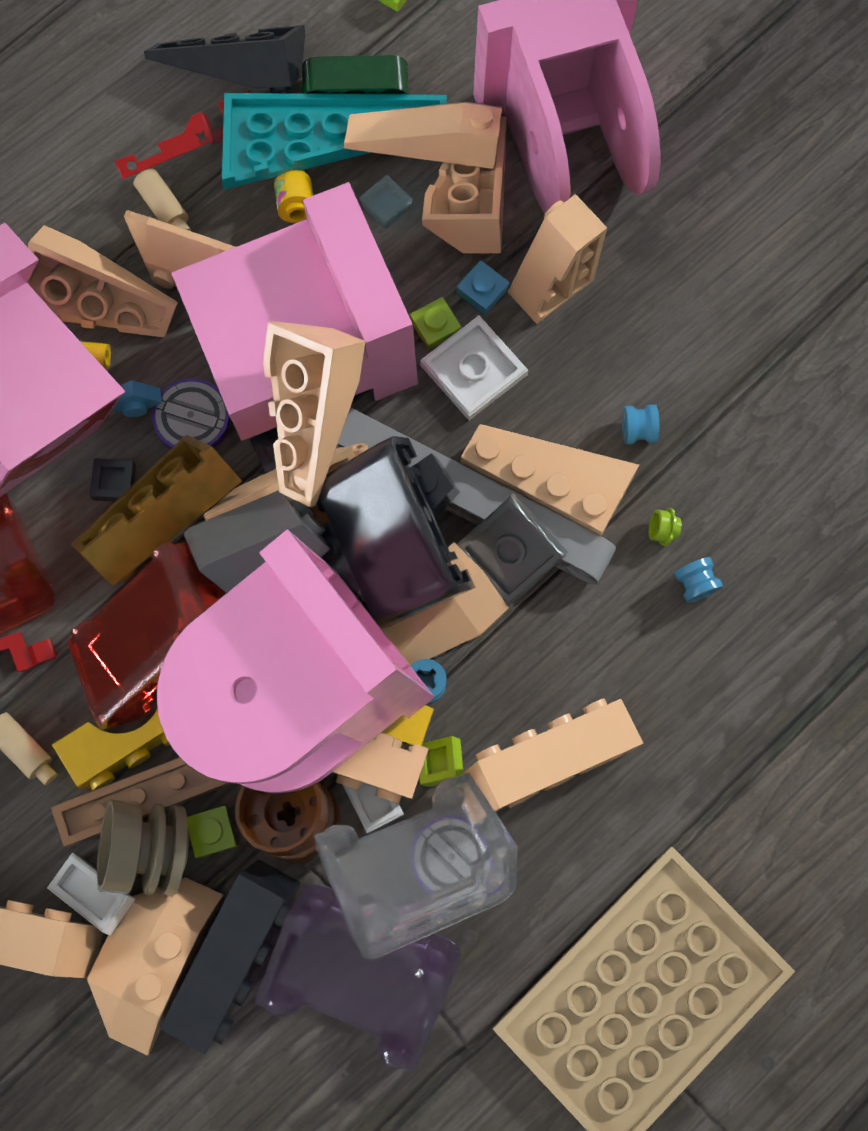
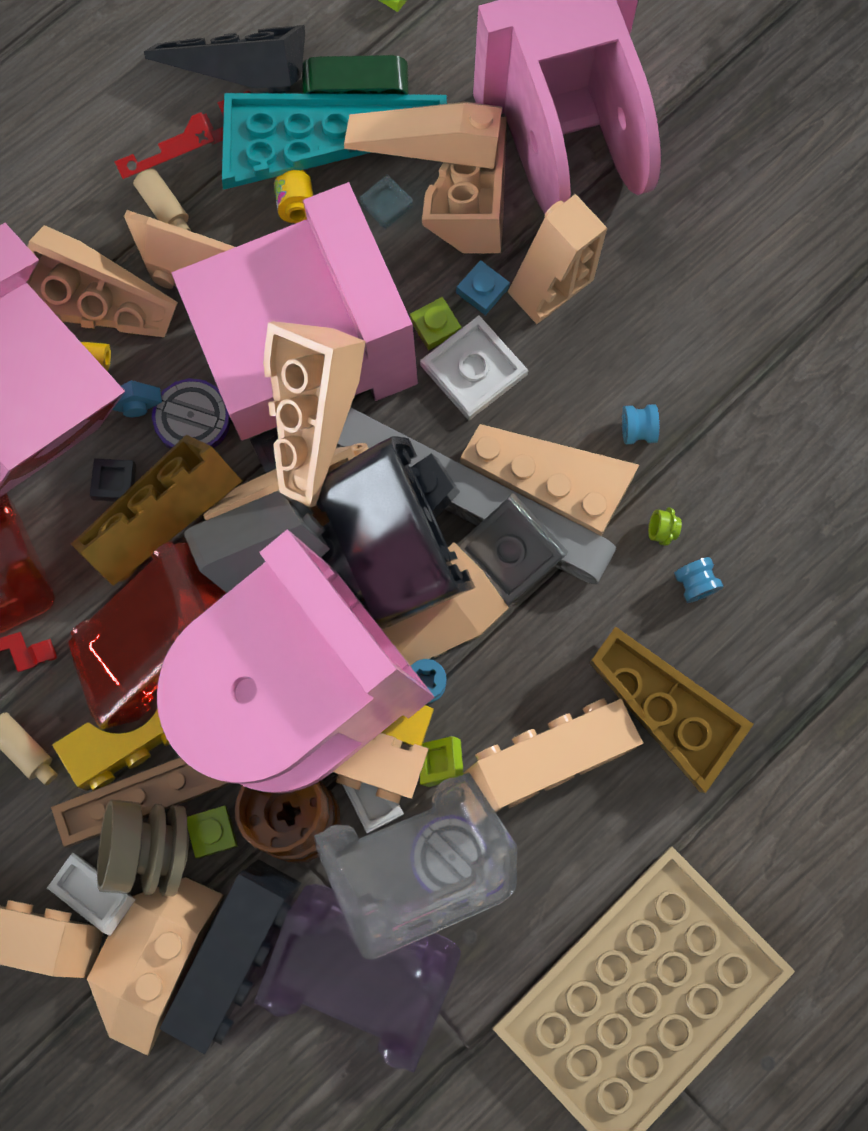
none -> pearl gold wedge [589,626,754,793]

